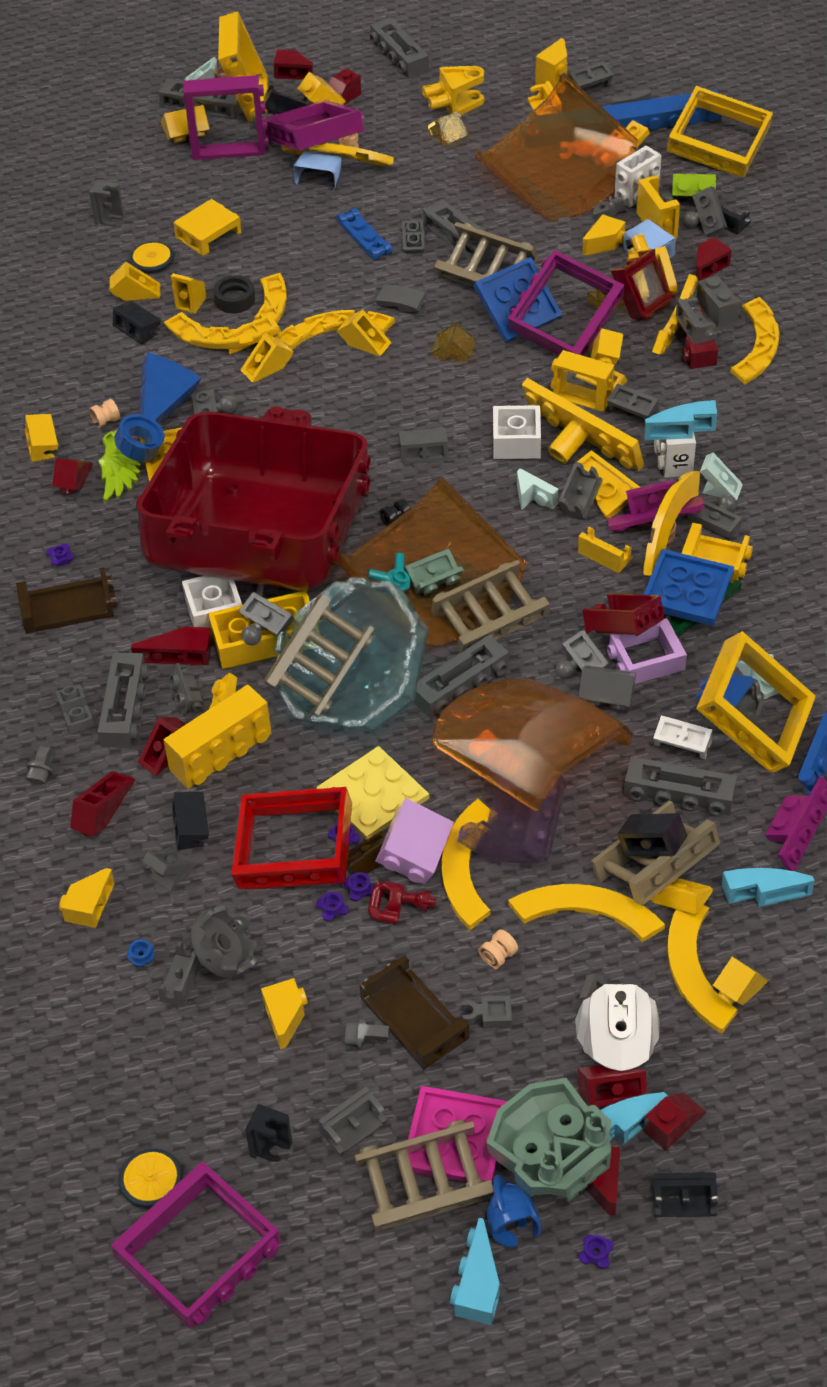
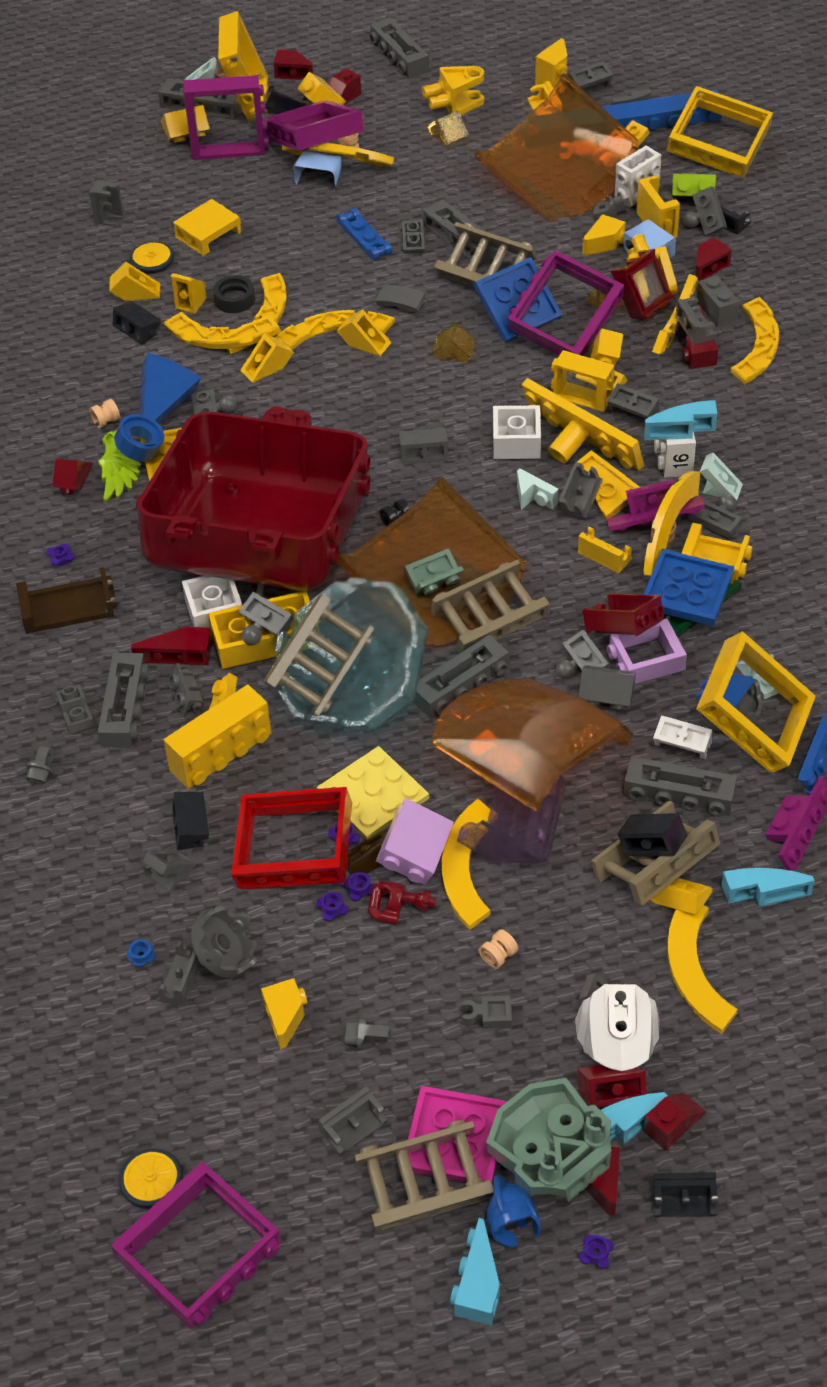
yellow hinge [25,414,58,462] -> none
yellow slope [59,868,115,928] -> none
dark red slope [70,771,135,836] -> none
dark red slope [137,717,186,776] -> none
black hinge [245,1104,293,1162] -> none
dark brown panel [360,956,470,1070] -> none
teal piece [367,553,410,594] -> none
yellow tile [508,884,665,942] -> none
yellow slope [713,957,769,1005] -> none

